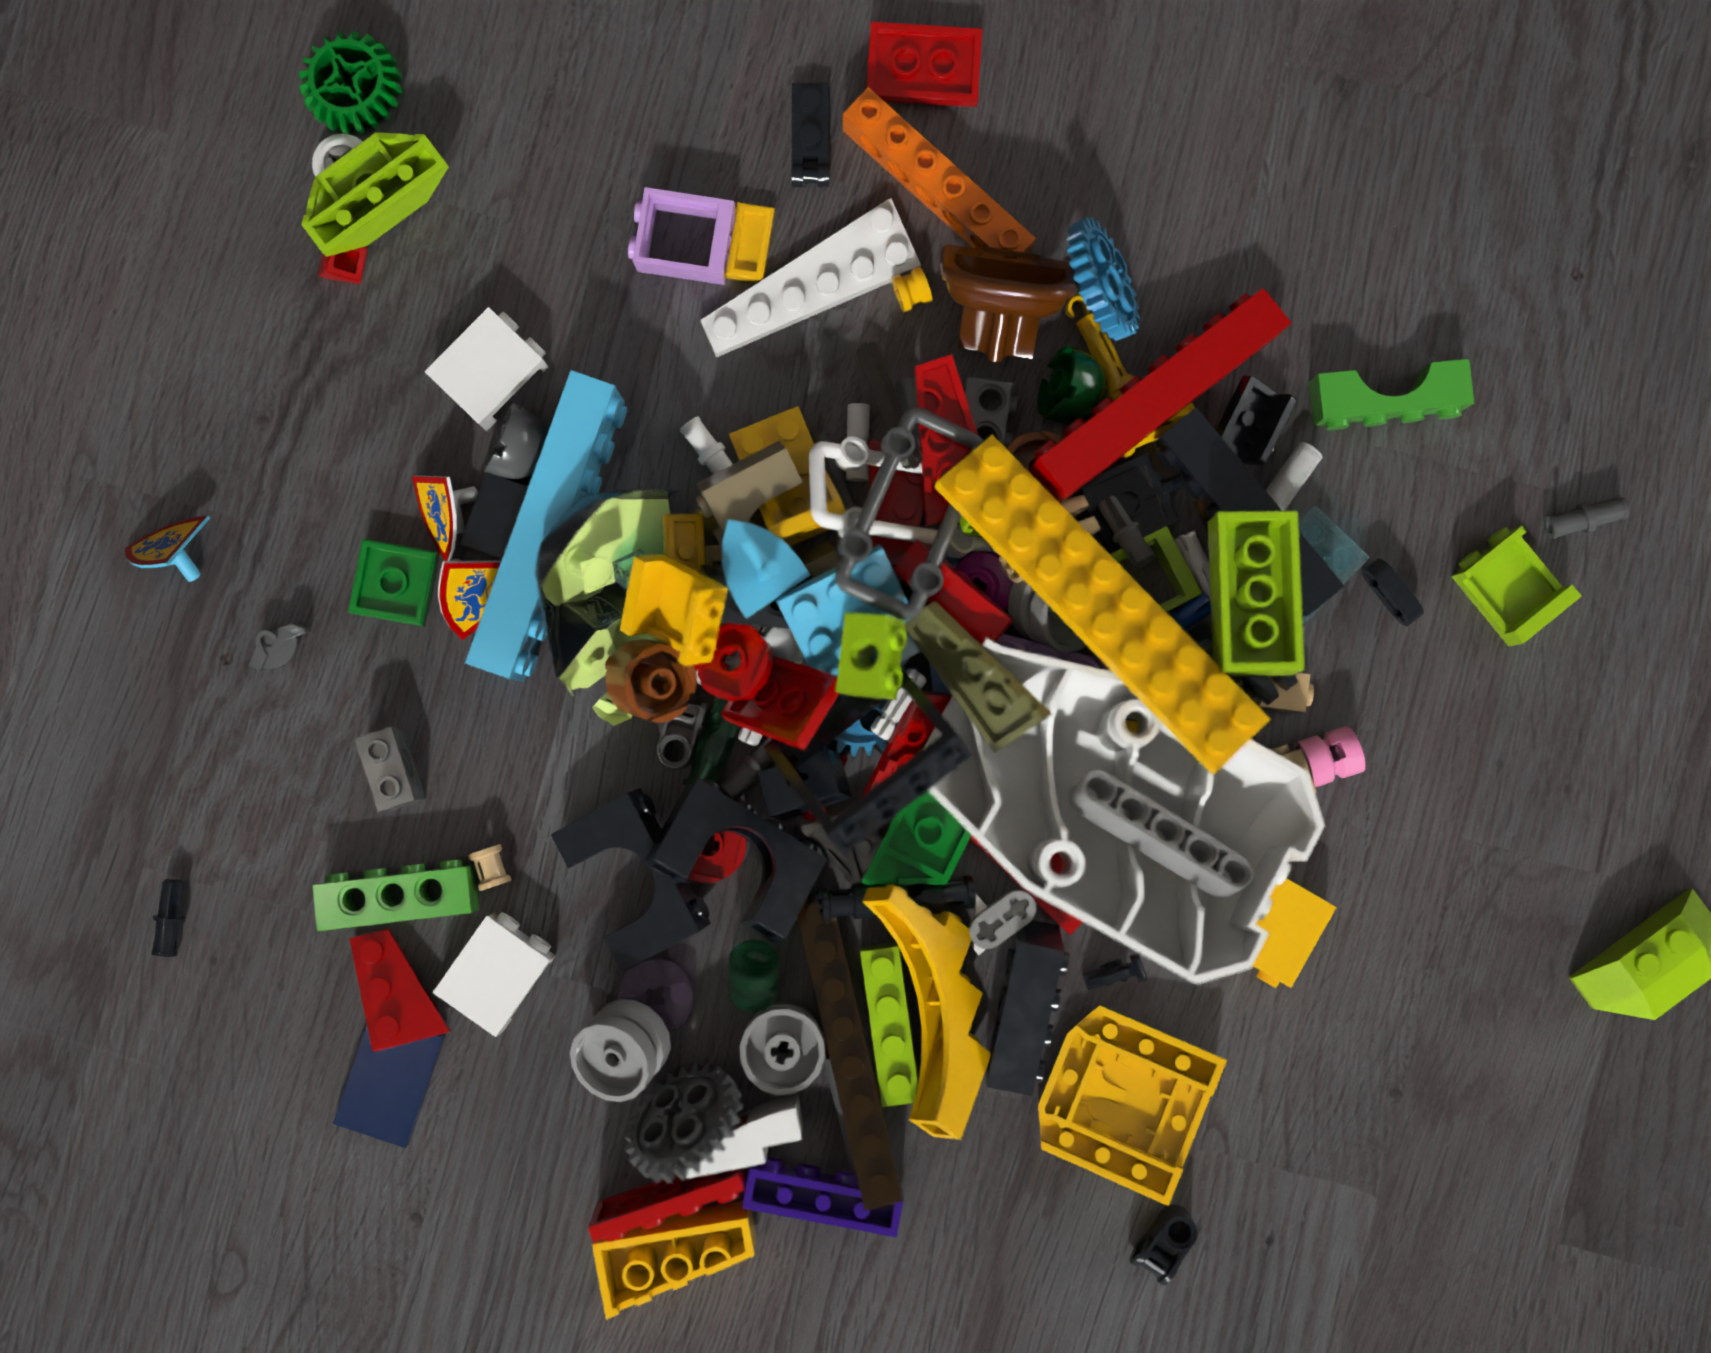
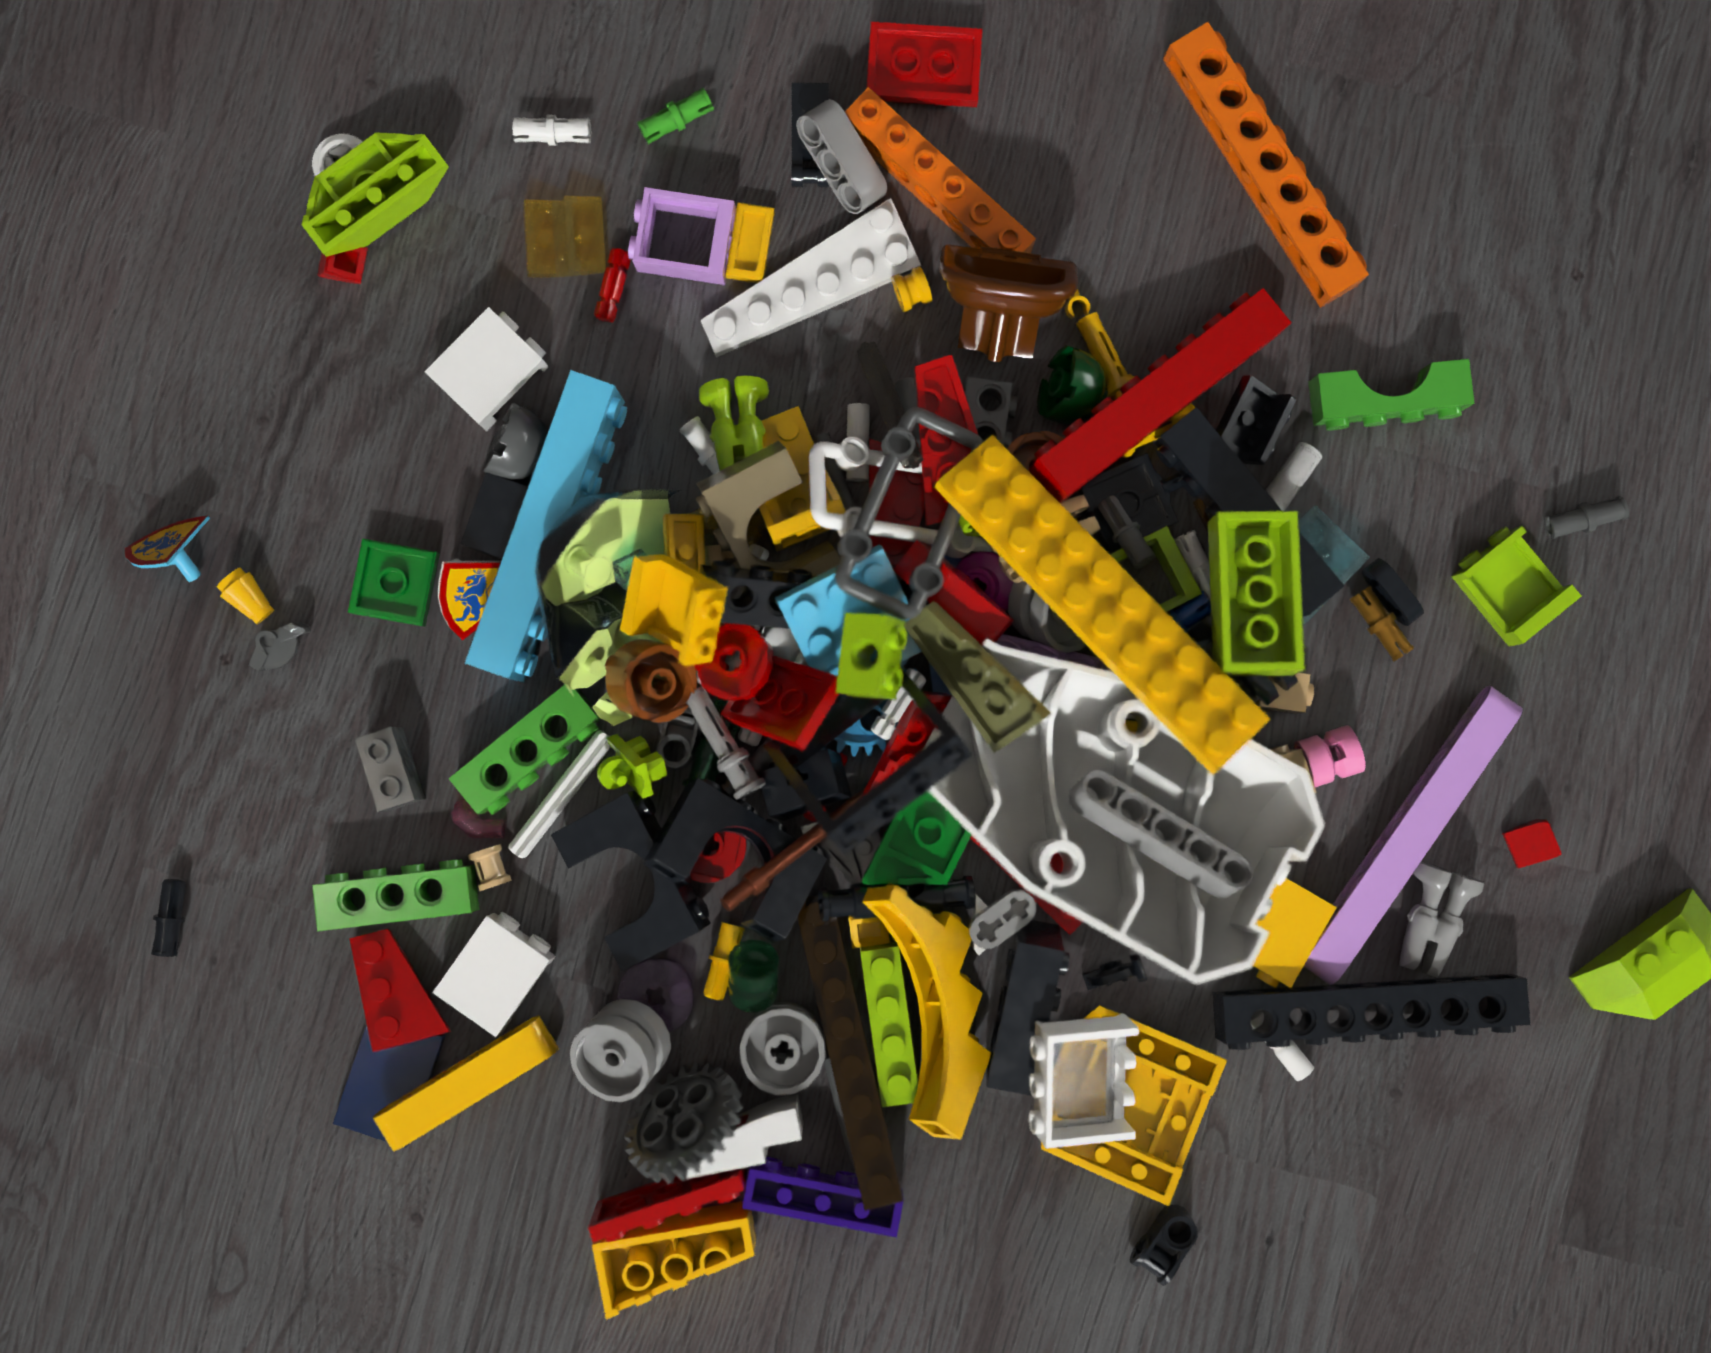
green gear [298,30,403,135] -> none
shield [412,475,478,561] -> none
medium azure shield [722,520,810,618] -> none
dark azure gear [1066,217,1140,341] -> none
none -> yellow cone [216,567,274,625]
none -> yellow beam [373,1015,559,1151]
none -> bright green brick [449,684,601,815]
none -> clear pink arm [451,799,505,838]
none -> white axle [508,730,611,858]
none -> white pin [513,115,591,146]
none -> clear yellow slope [523,196,606,278]
none -> red axle [594,248,631,323]
none -> lime hips [597,734,667,799]
none -> bright green pin [637,88,714,144]
none -> light grey pin [686,686,766,801]
none -> lime piece [699,375,769,471]
none -> yellow axle [703,922,745,1000]
none -> copper bar [720,787,866,911]
none -> light grey beam [796,99,887,214]
none -> yellow slope [848,916,890,949]
none -> window [1029,1013,1139,1148]
none -> orange brick [1163,22,1369,308]
none -> black brick [1212,974,1531,1050]
none -> white piece [1251,1010,1314,1081]
none -> lavender beam [1304,685,1523,985]
none -> pearl gold pin [1349,586,1414,662]
none -> light grey piece [1399,862,1485,978]
none -> red slope [1502,819,1562,868]

